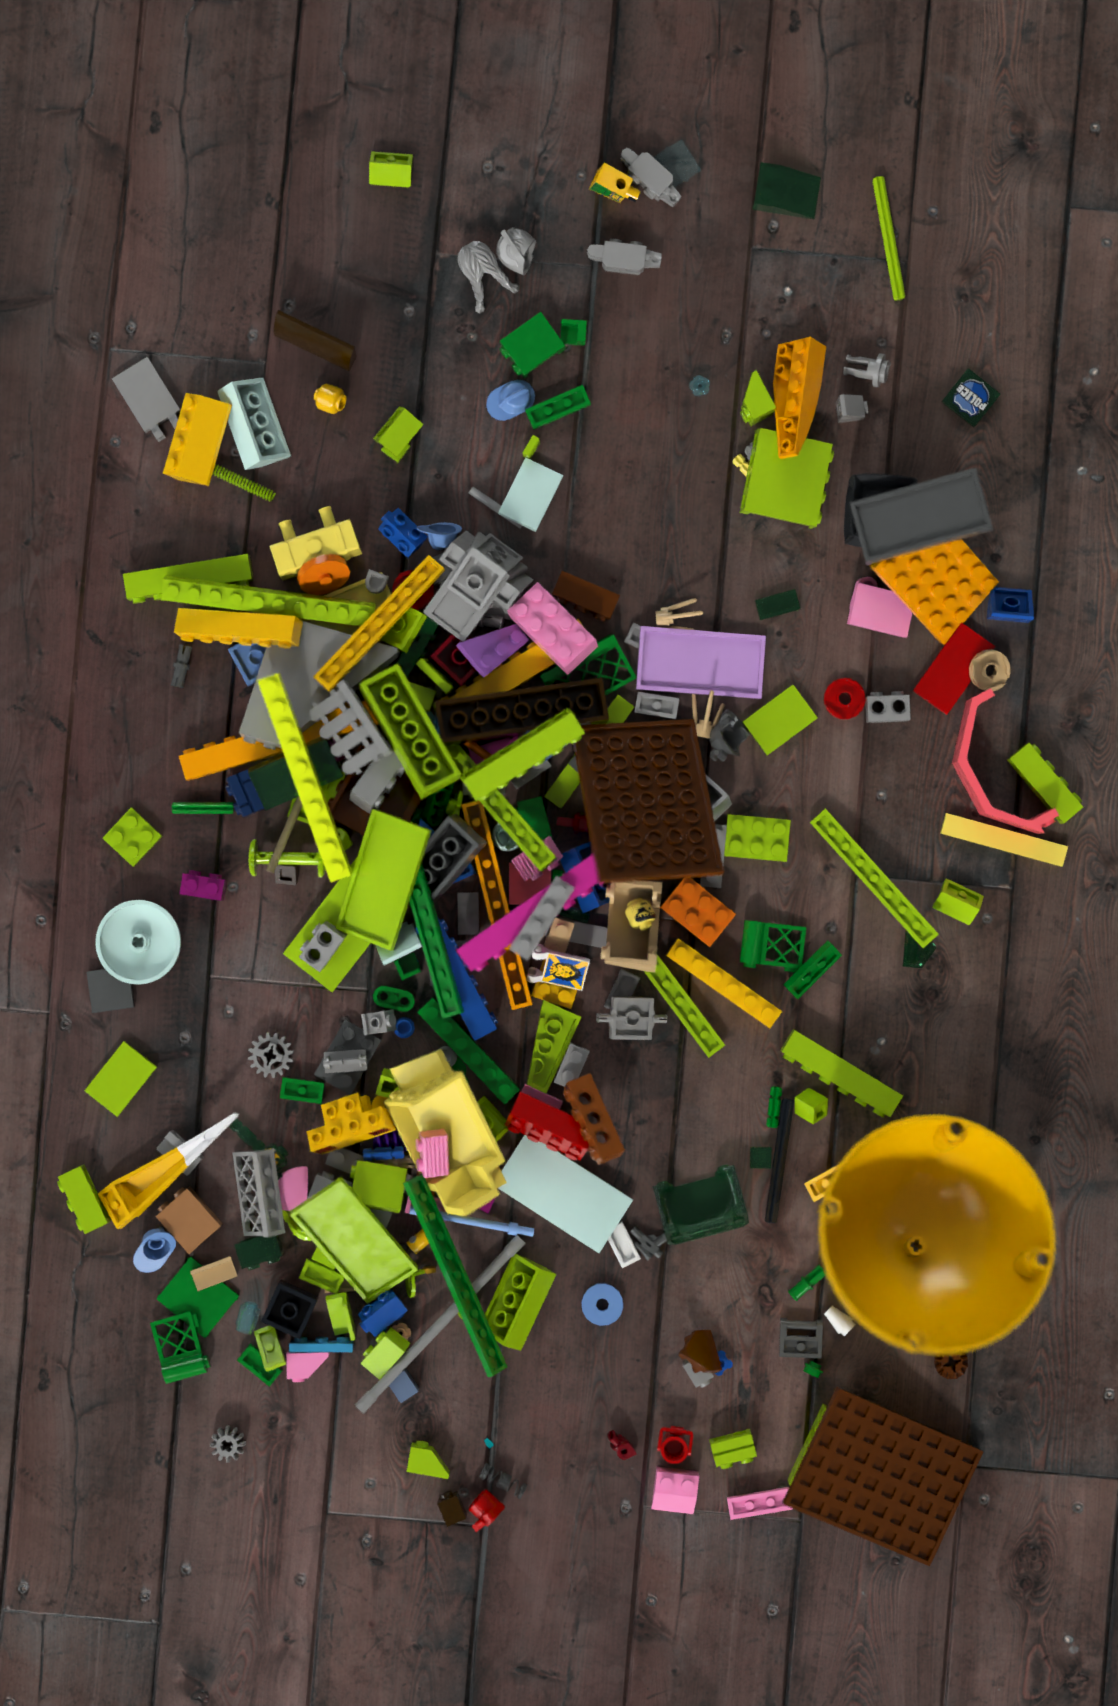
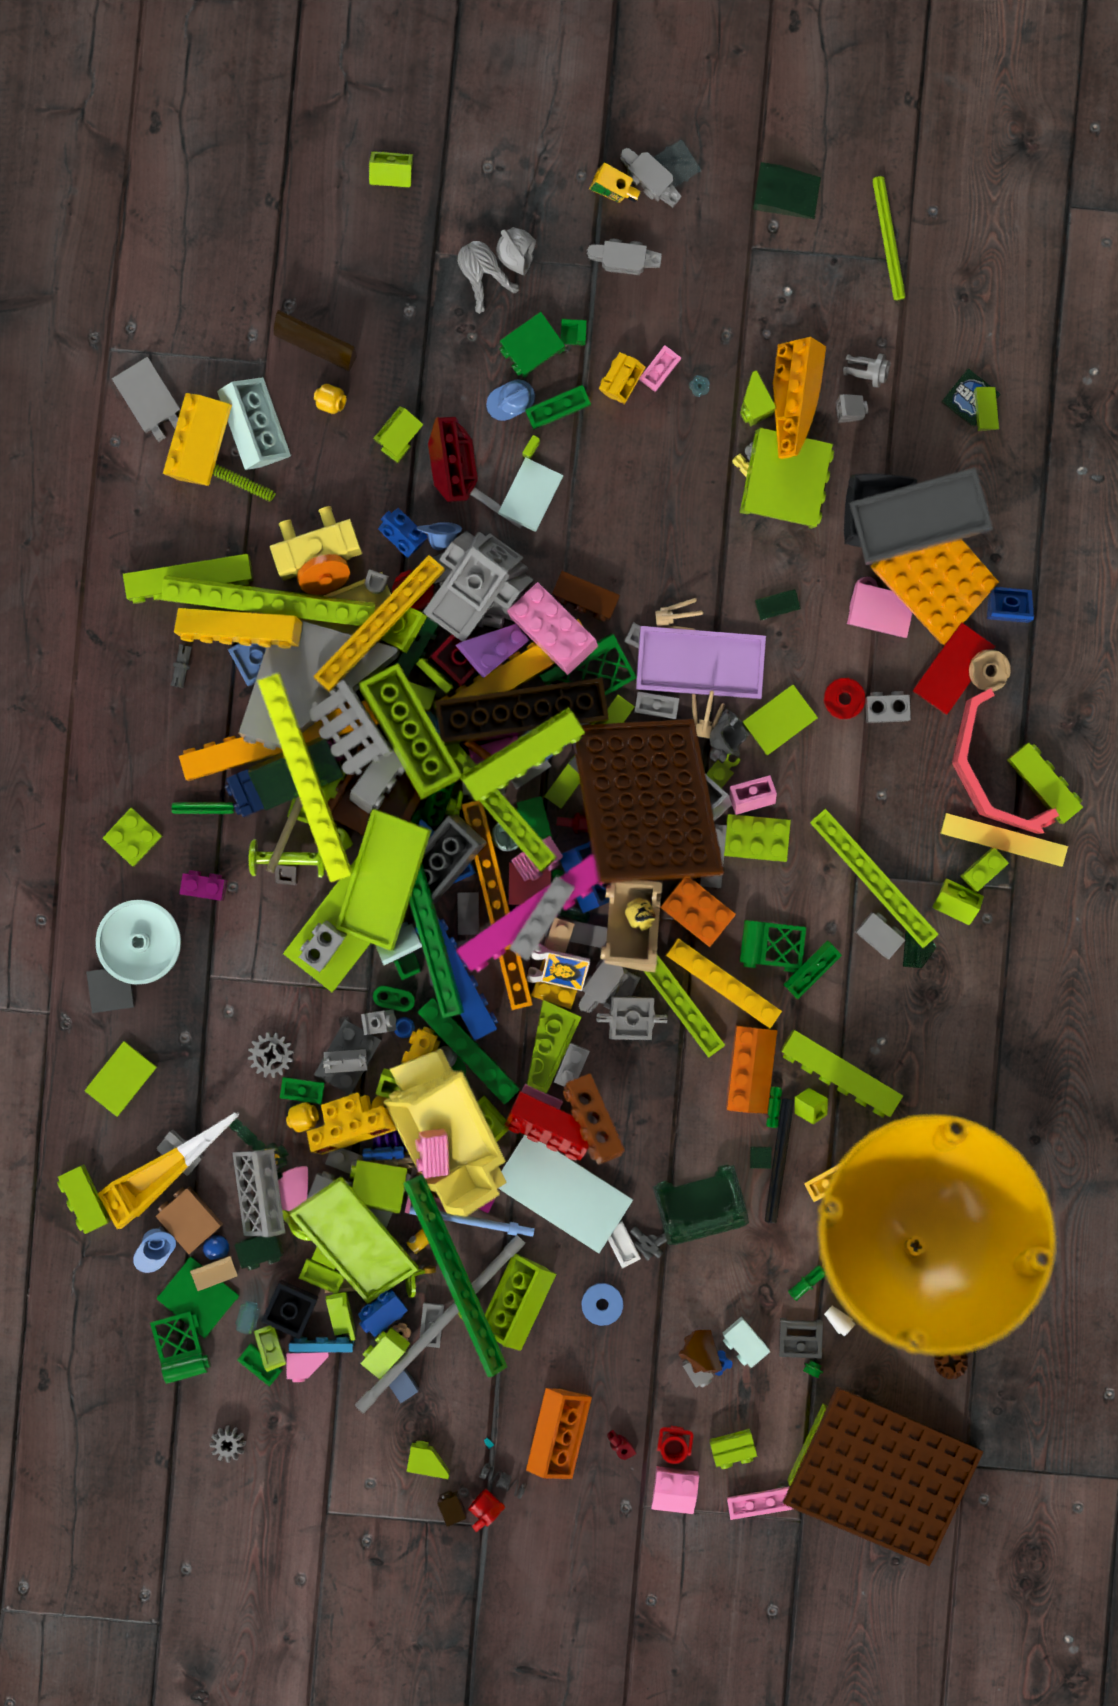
none -> blue piece [203,1235,229,1260]
none -> yellow head [286,1102,319,1132]
none -> yellow brick [401,1026,441,1063]
none -> light grey plate [420,1302,444,1348]
none -> dark red wedge [428,417,478,502]
none -> orange slope [526,1388,592,1479]
none -> light grey hinge [578,959,629,1013]
none -> yellow brick [599,352,646,404]
none -> bright pink plate [639,345,681,392]
none -> lime plate [706,754,740,789]
none -> light aqua brick [723,1316,770,1368]
none -> orange slope [726,1025,777,1114]
none -> bright pink brick [729,775,777,815]
none -> light grey brick [855,912,905,959]
none -> lime brick [960,848,1009,892]
none -> lime slope [974,387,999,431]

